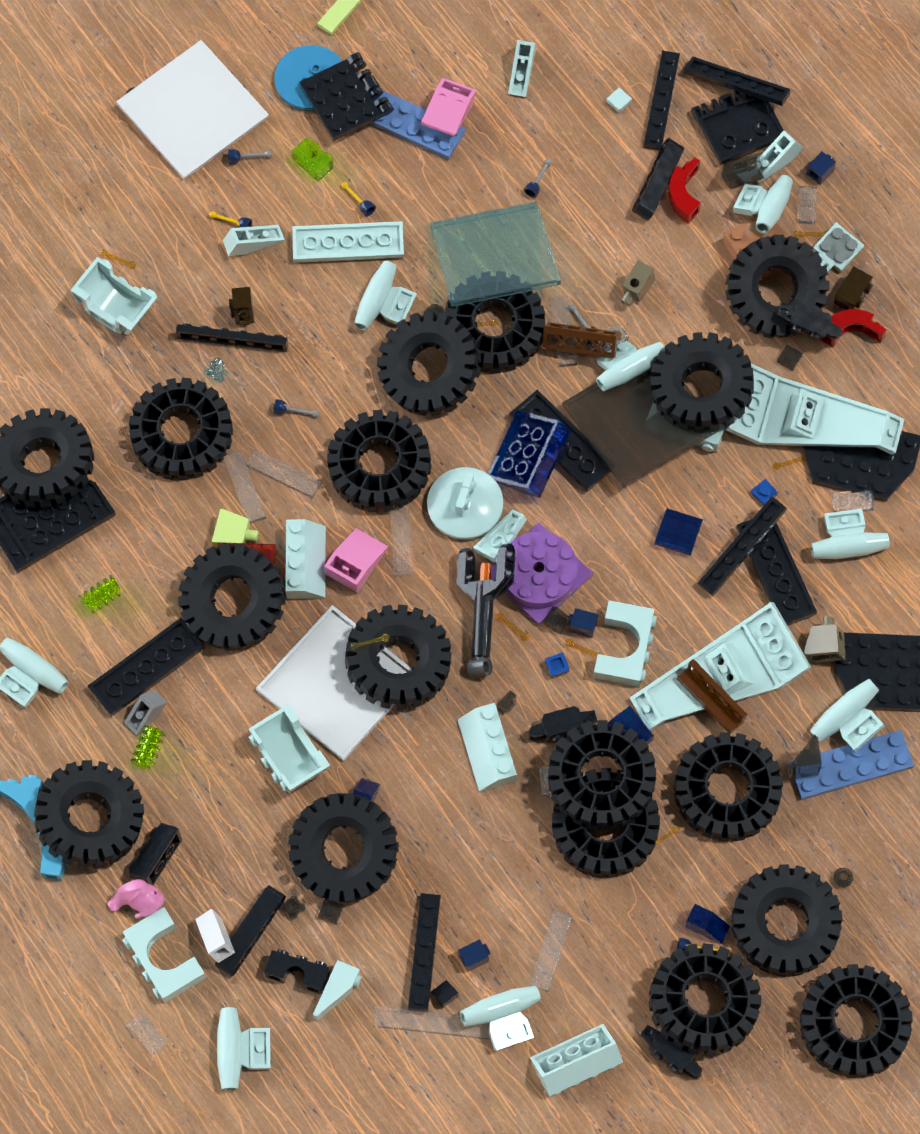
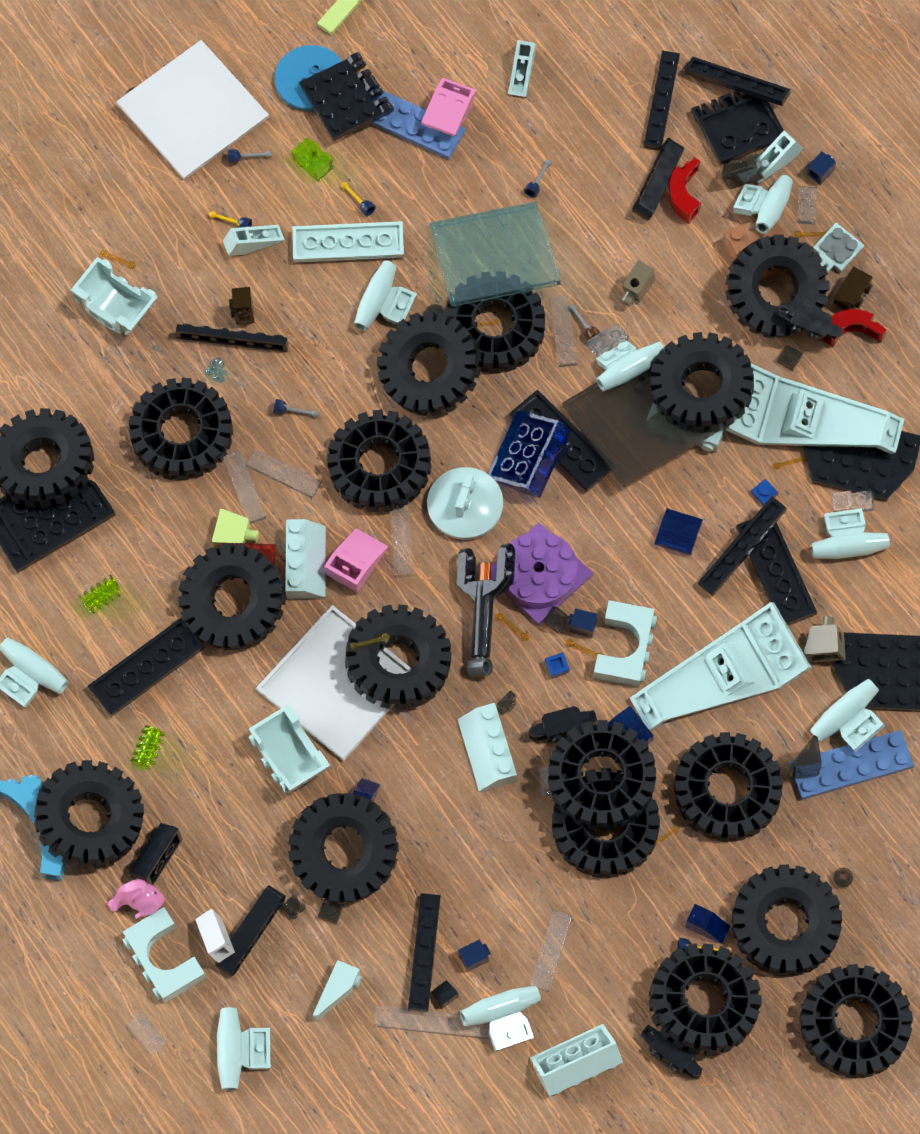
light grey slope [124,689,168,735] -> none
black arch [264,949,330,994] -> none
light aqua wing [473,509,527,563] -> none
reddish brown fence [542,322,621,358] -> none
light aqua tile [606,88,632,113] -> none
reddish brown fence [677,659,747,734] -> none

